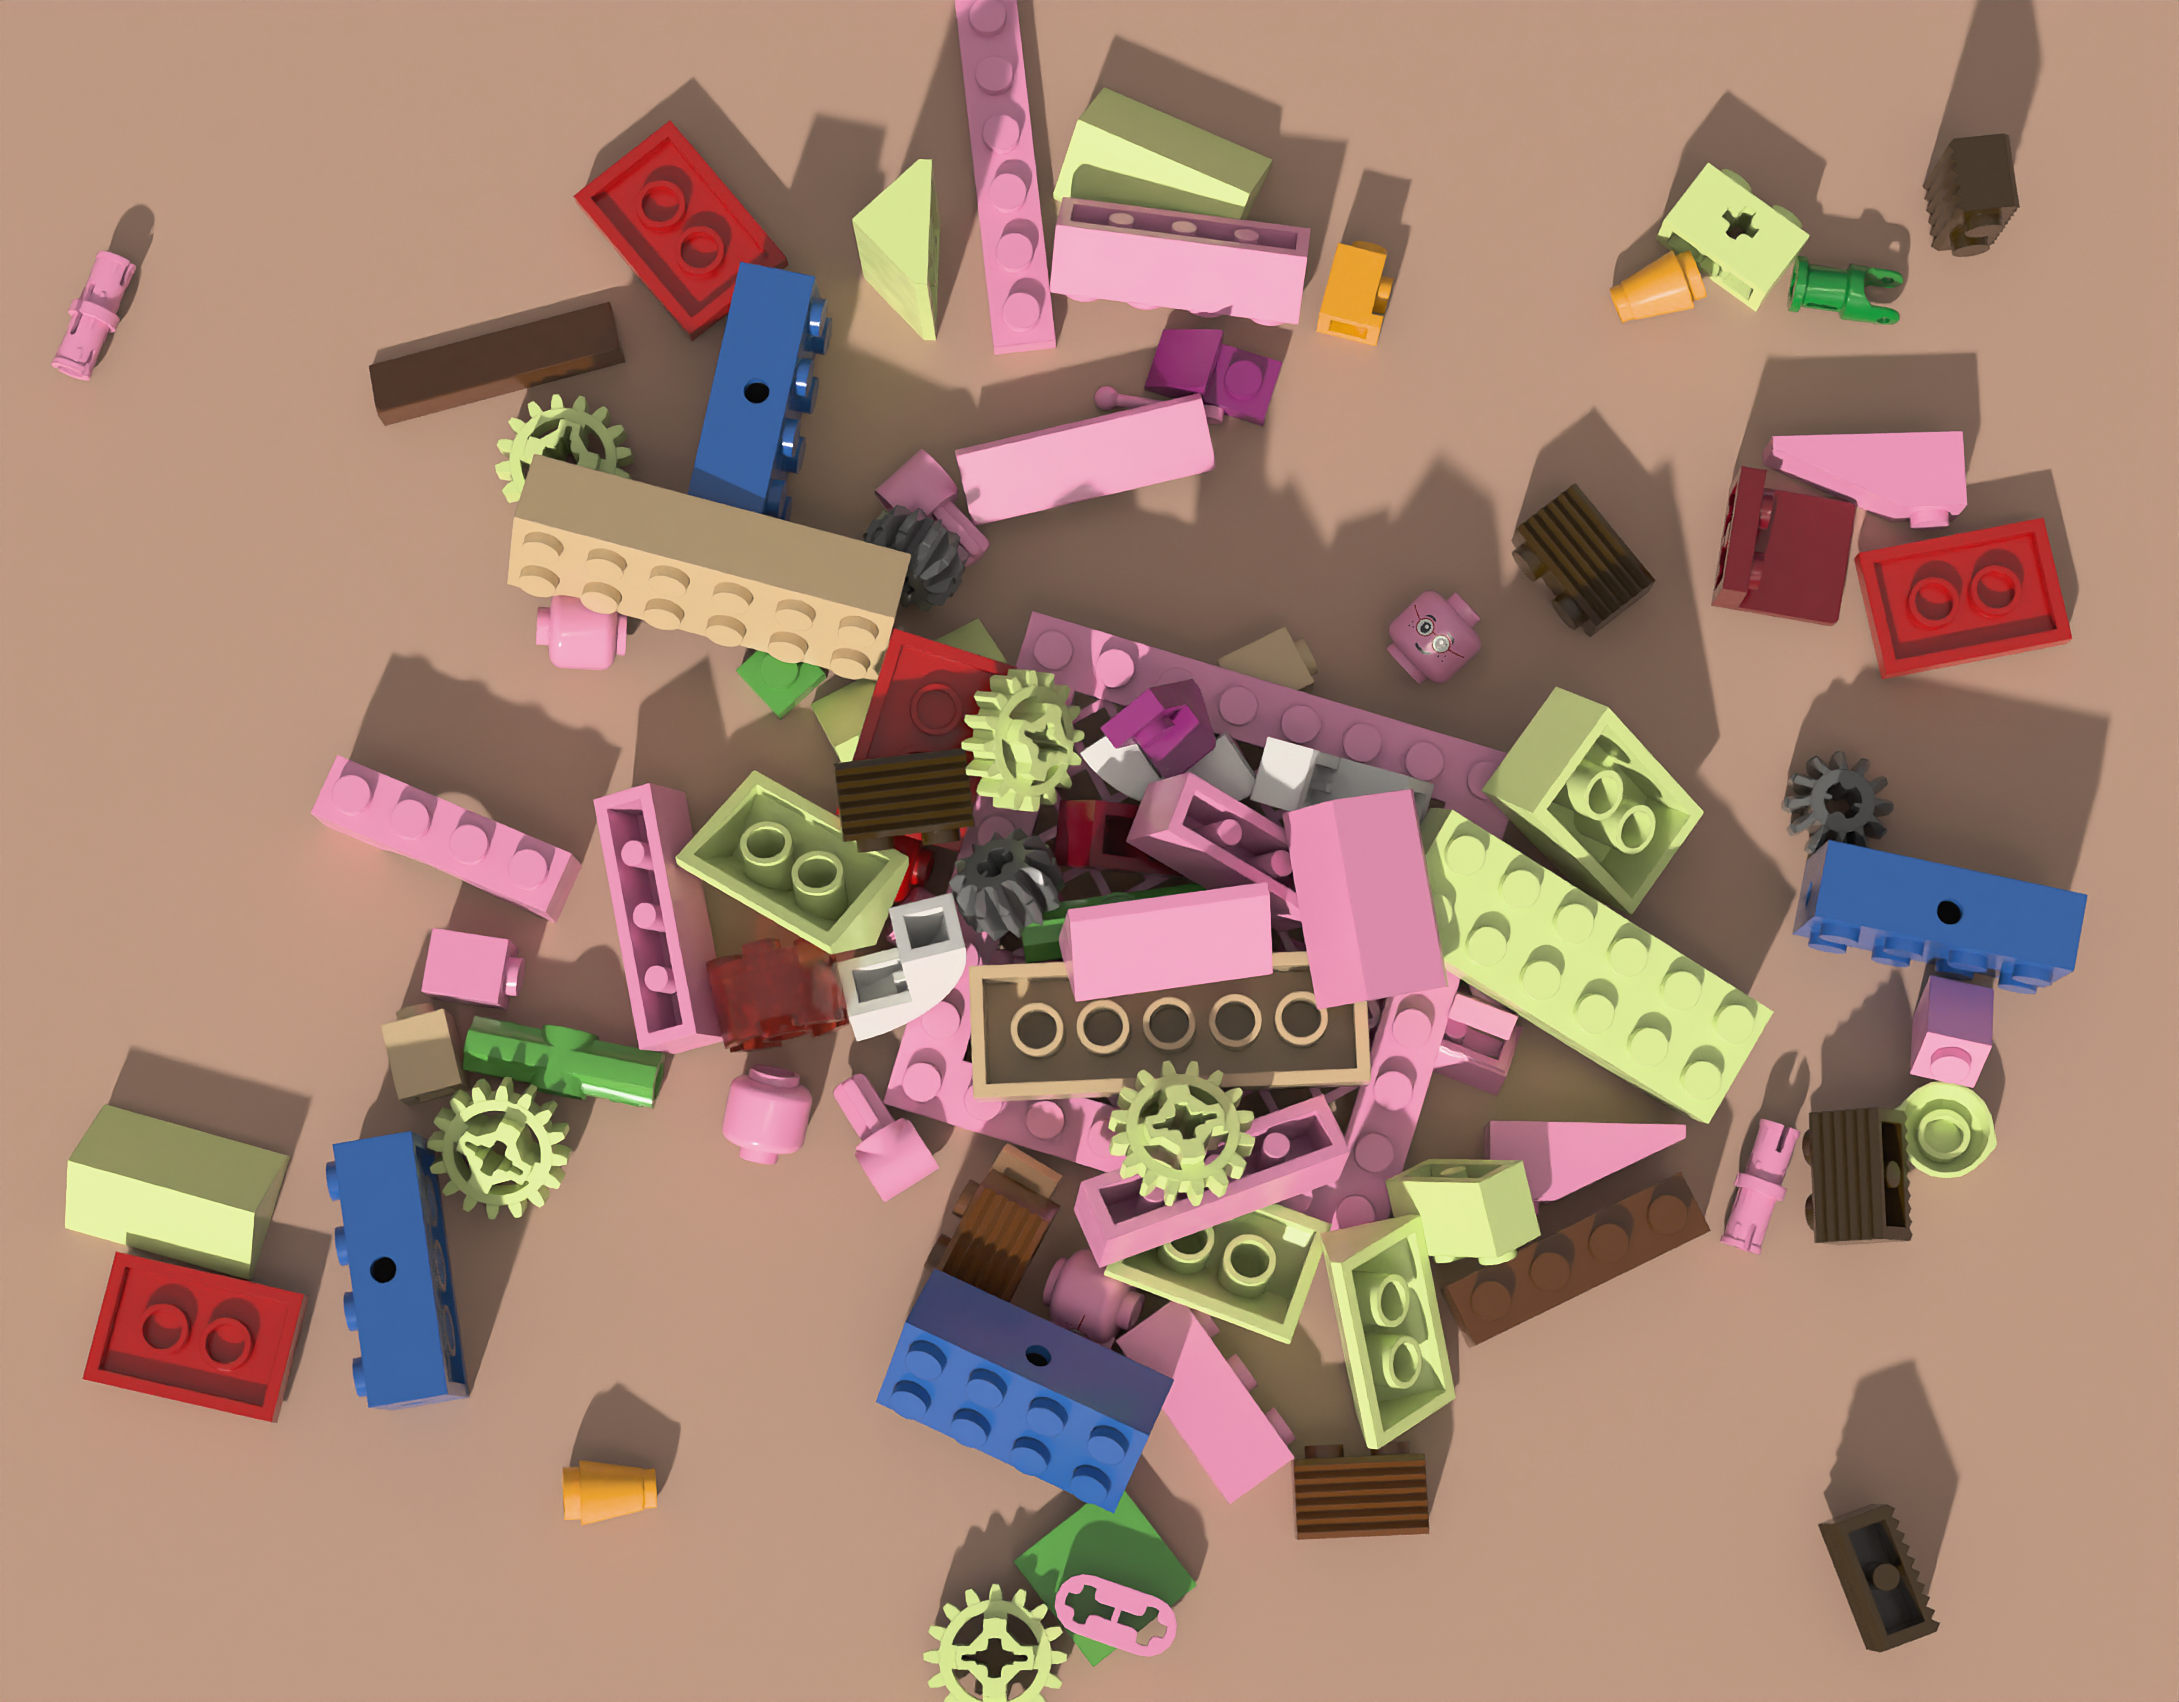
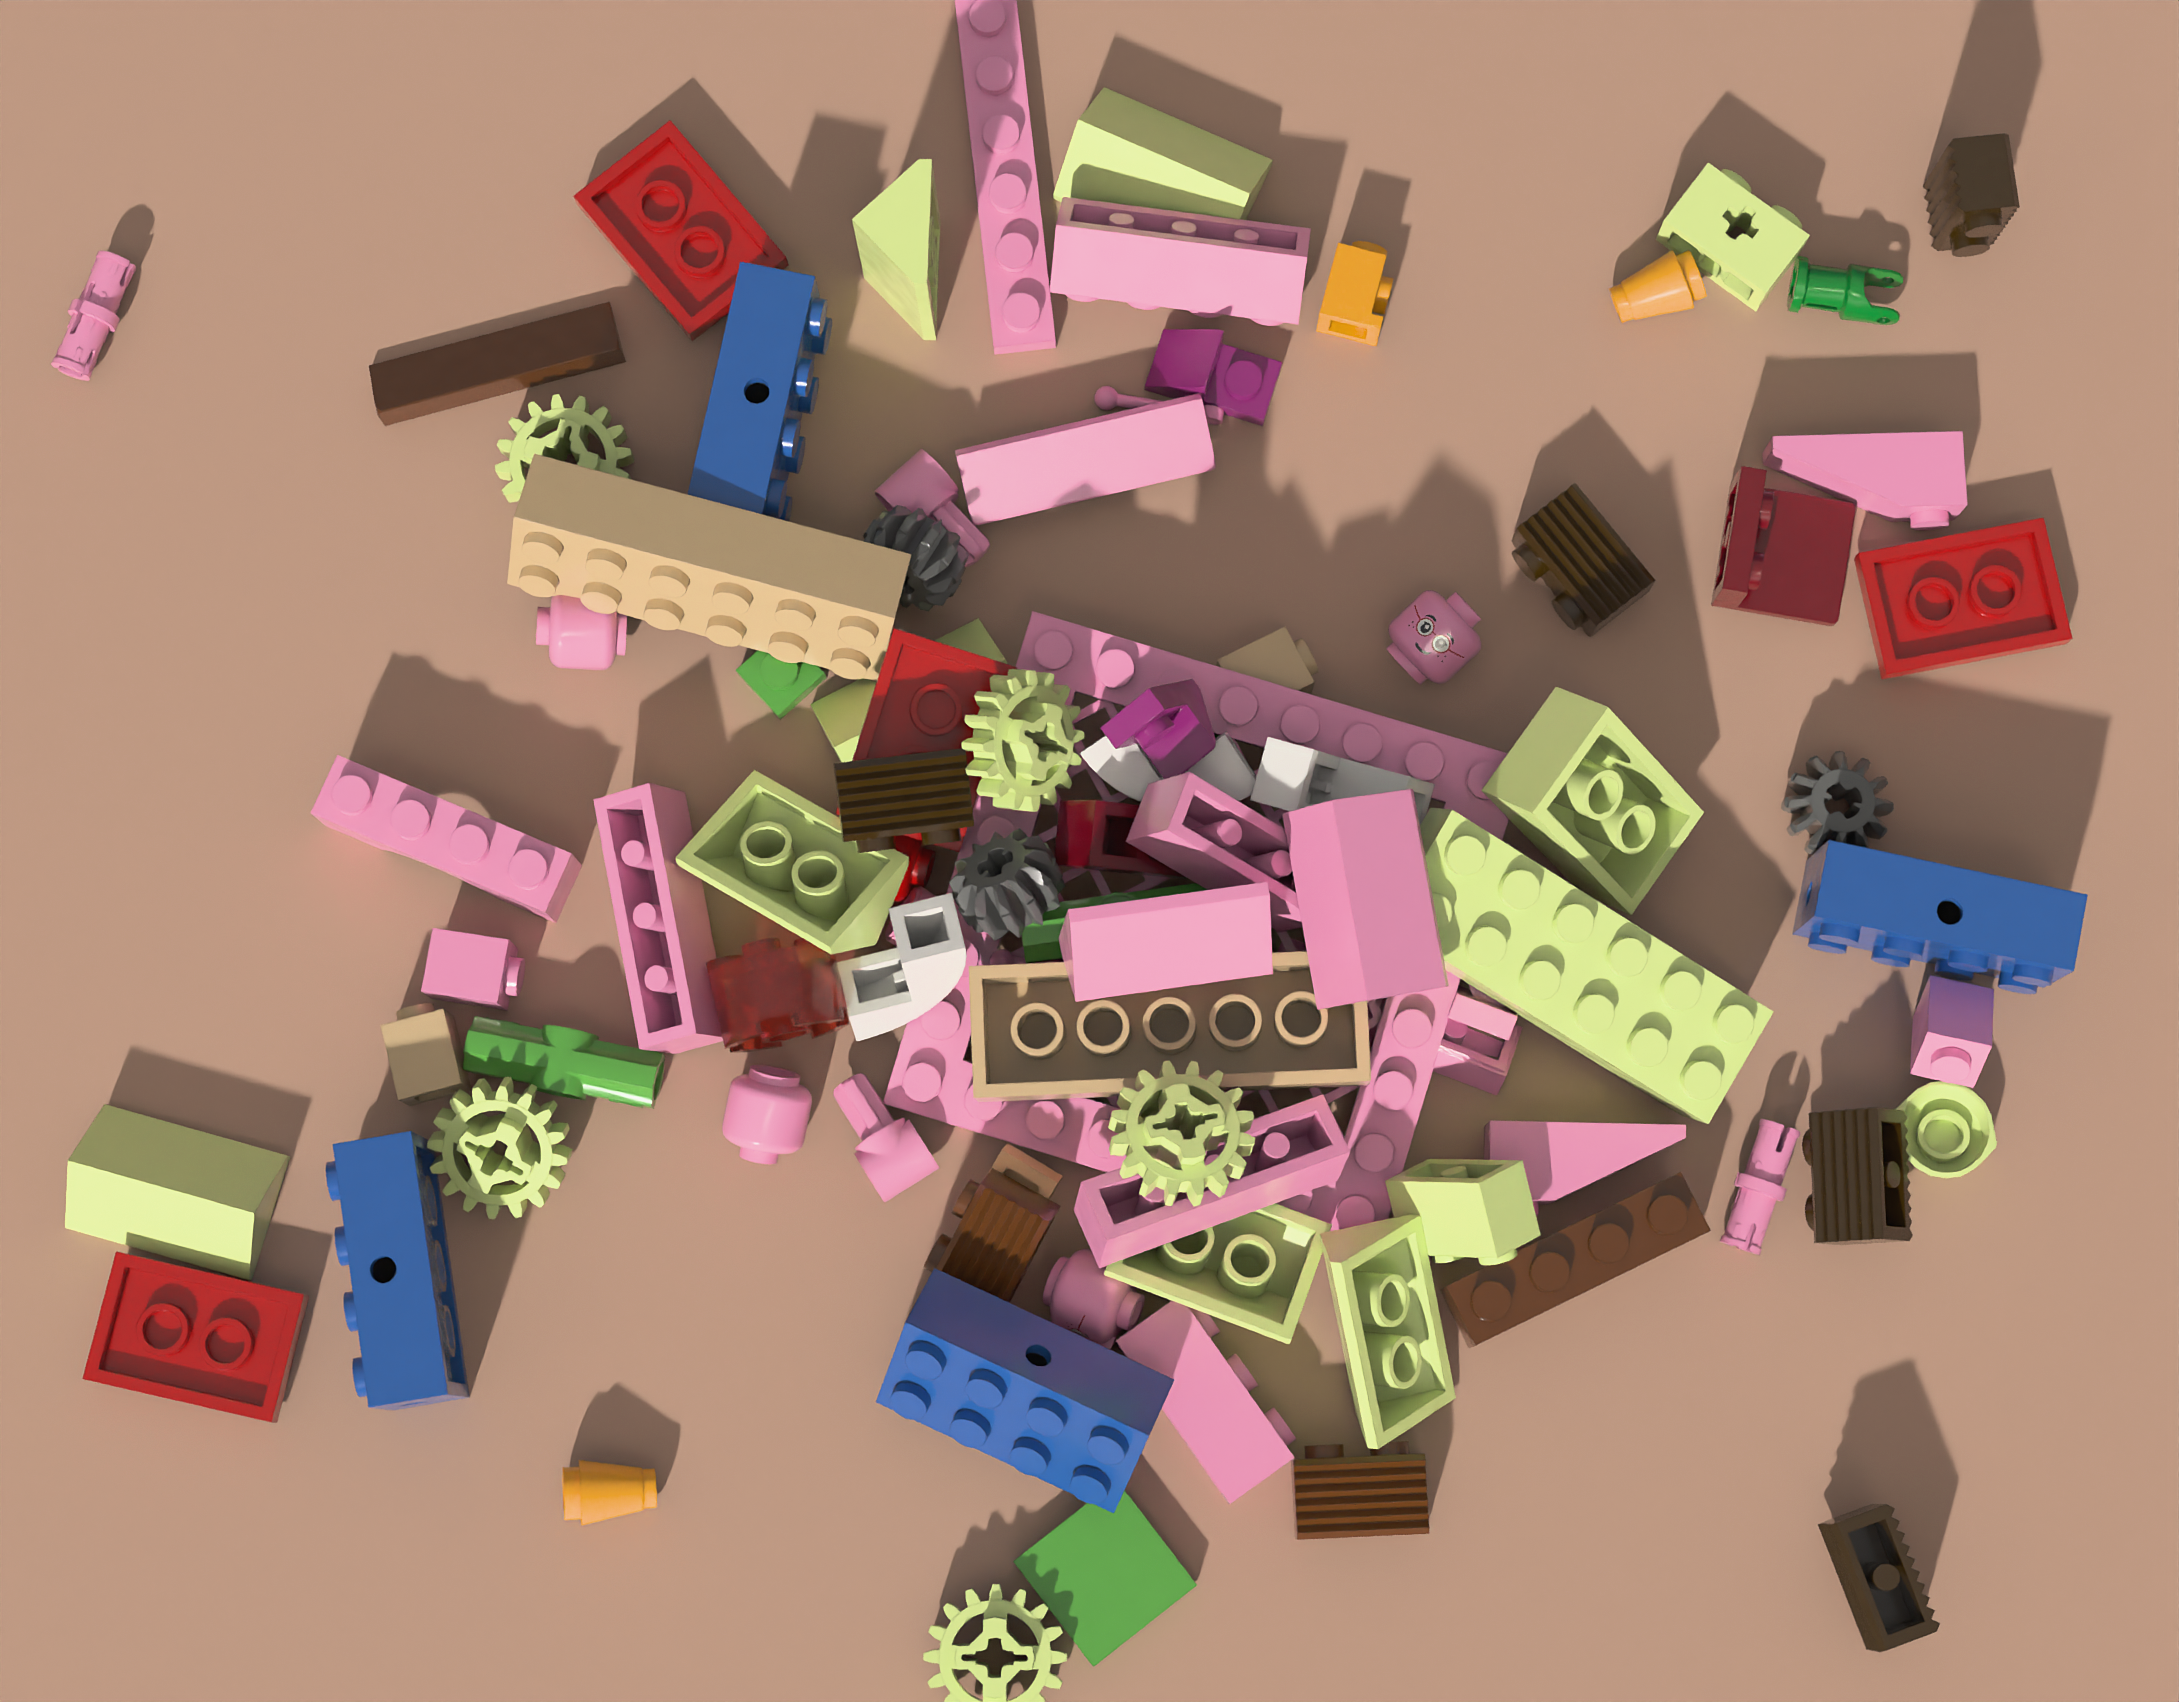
bright pink beam [1055,1574,1177,1657] -> none

